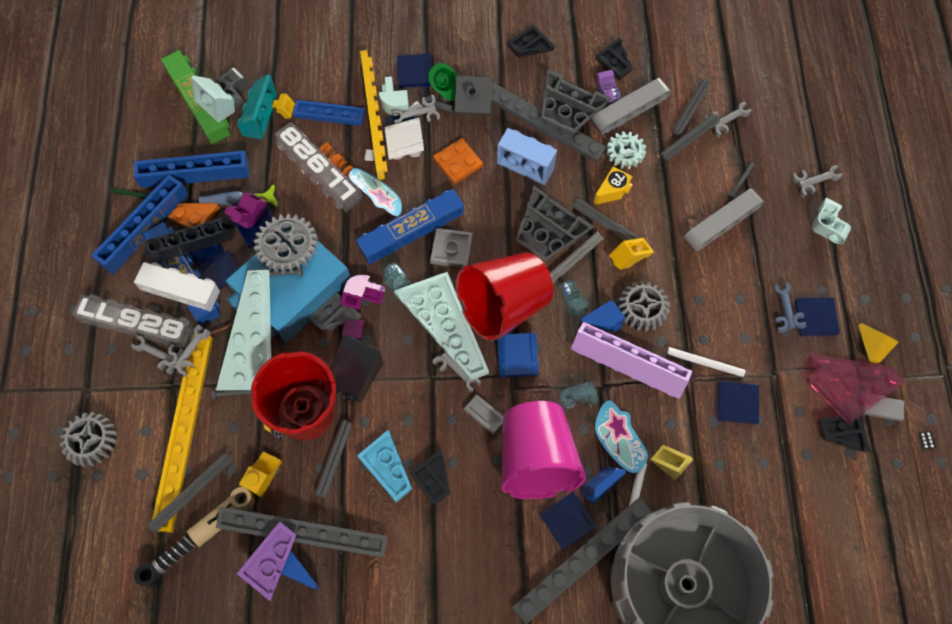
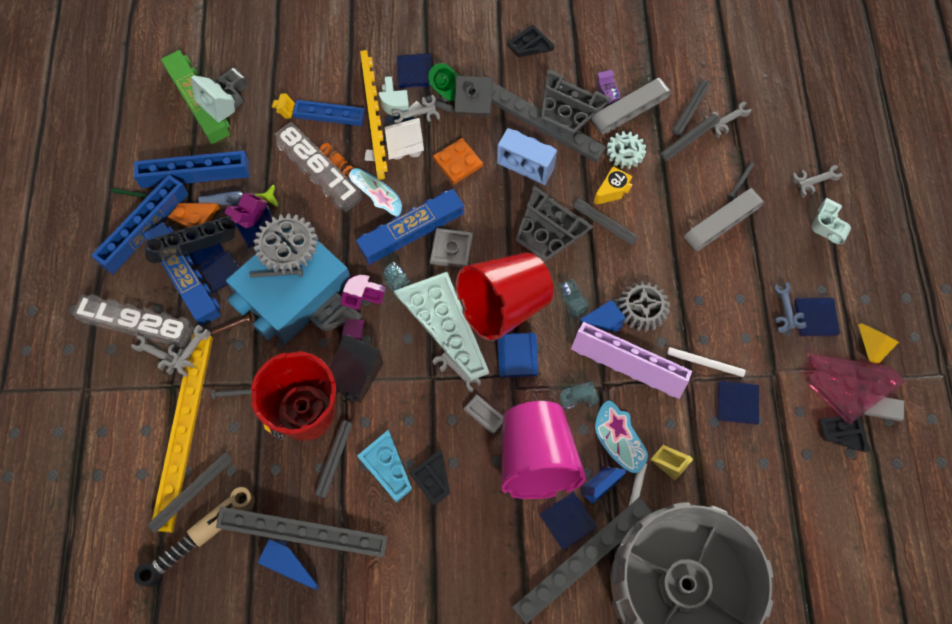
light grey gear [60,412,117,467] -> none
white brick [134,262,220,311] -> none
light aqua wing [216,270,271,391] -> none
medium lavender wing [237,521,297,601] -> none
teal slope [238,75,277,140] -> none
yellow arch [239,452,282,498] -> none
light grey axle [550,231,603,284] -> none
black wing [595,37,632,81] -> none
yellow arch [609,238,654,270] -> none
black sticker [918,431,937,450] -> none

